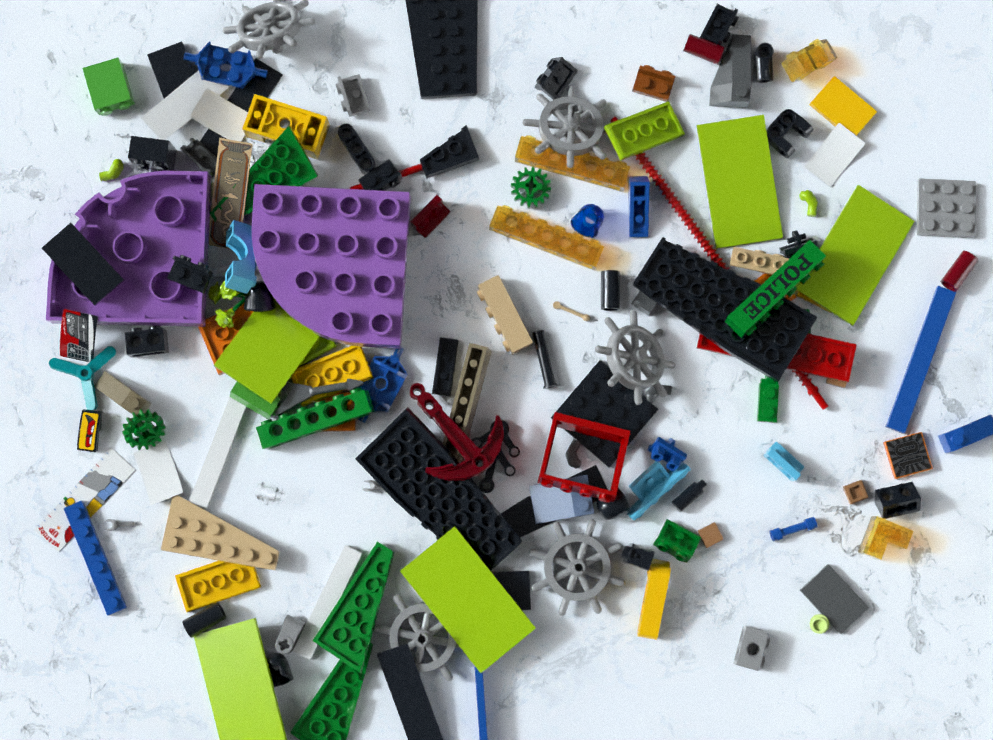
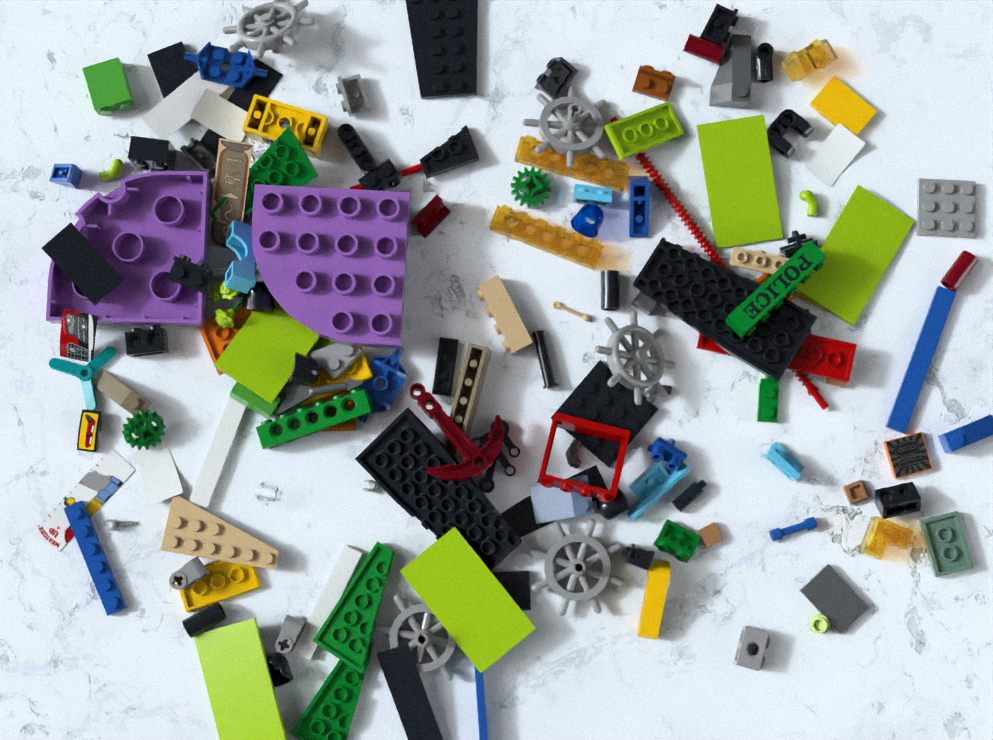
none -> blue slope [49,164,83,189]
none -> light grey piece [169,557,209,590]
none -> black hair [289,352,321,384]
none -> light grey wing [309,343,363,380]
none -> medium azure bracket [572,184,612,208]
none -> sand green plate [918,511,974,577]

